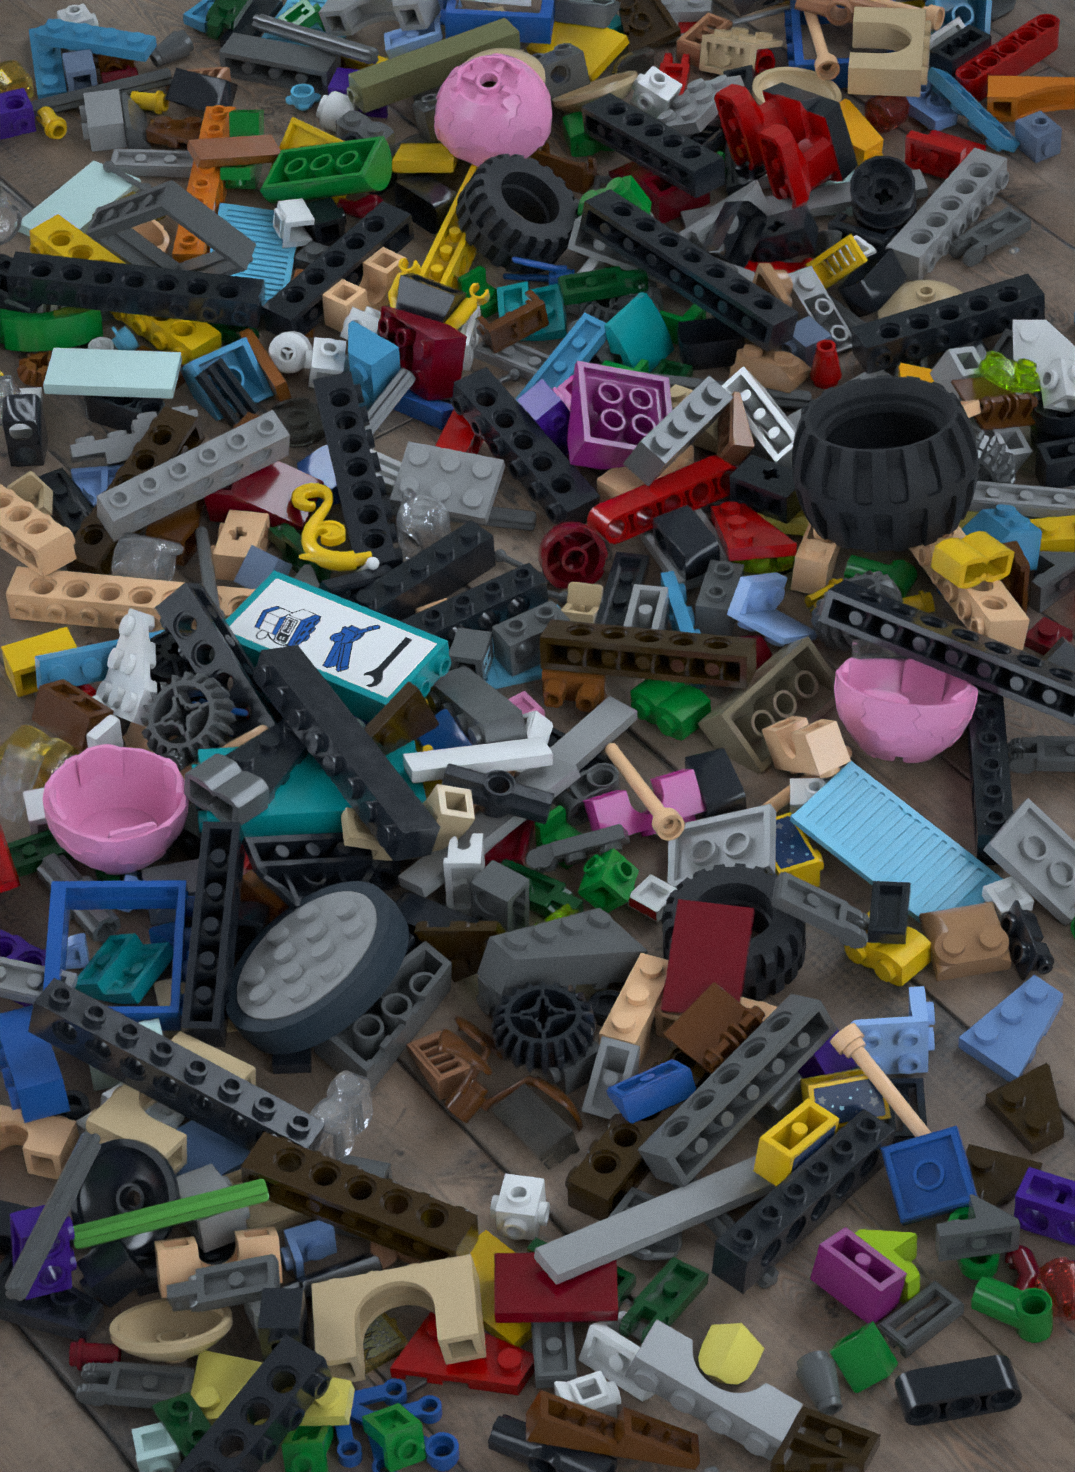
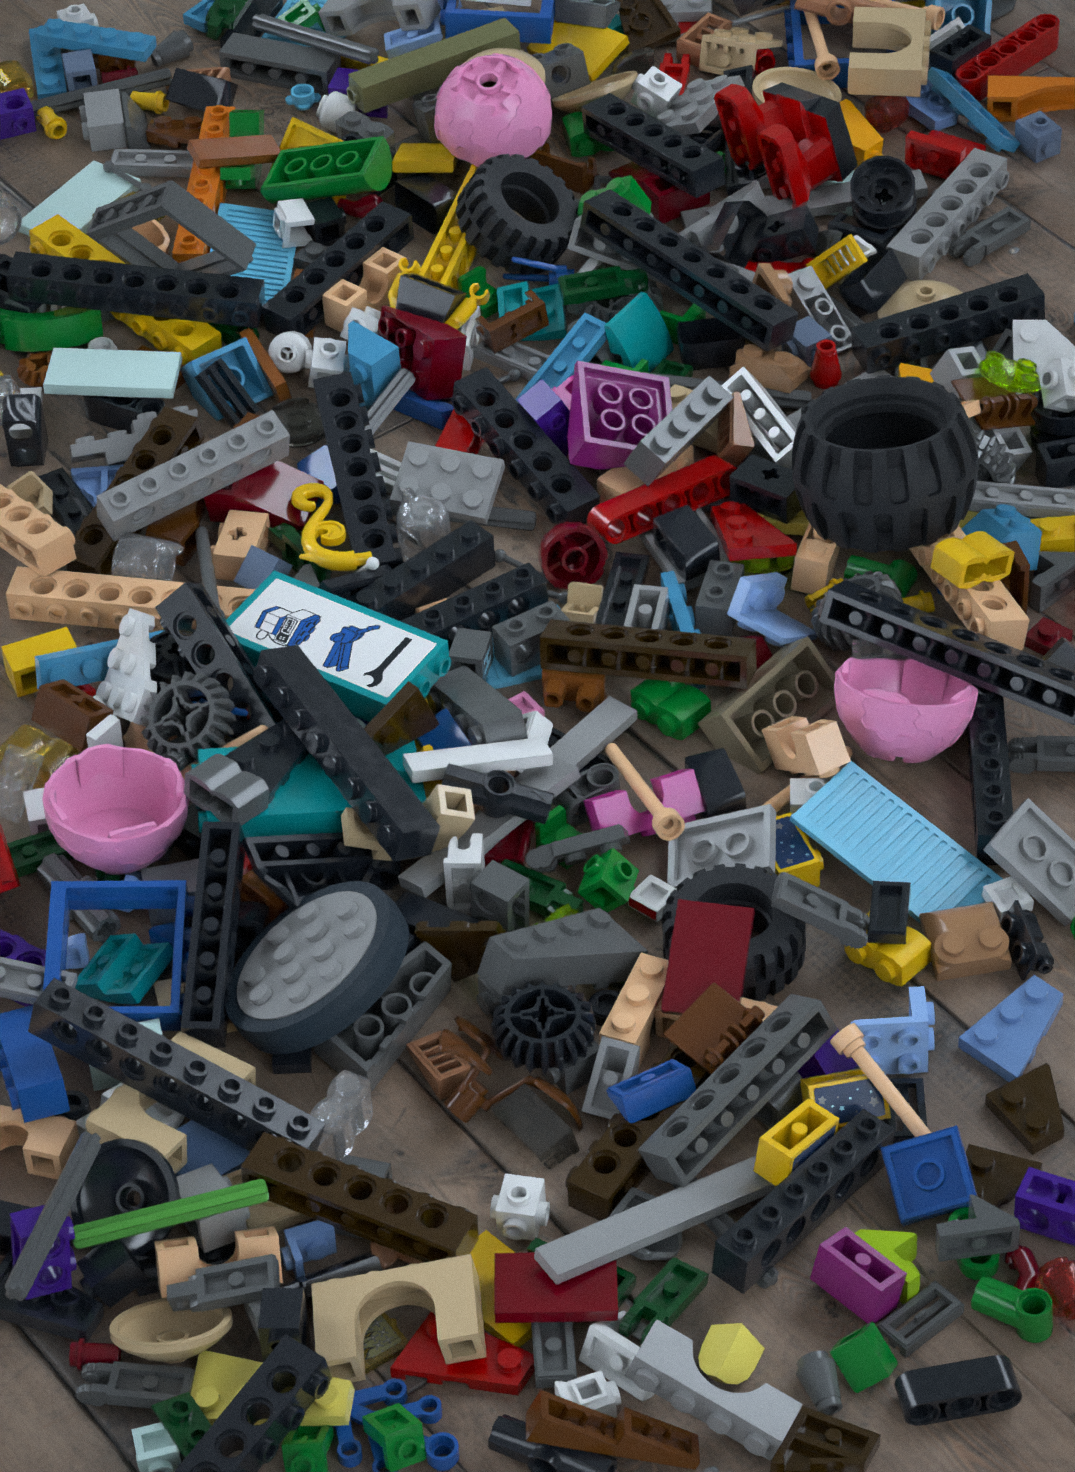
medium azure plate [111,326,140,351] -> none

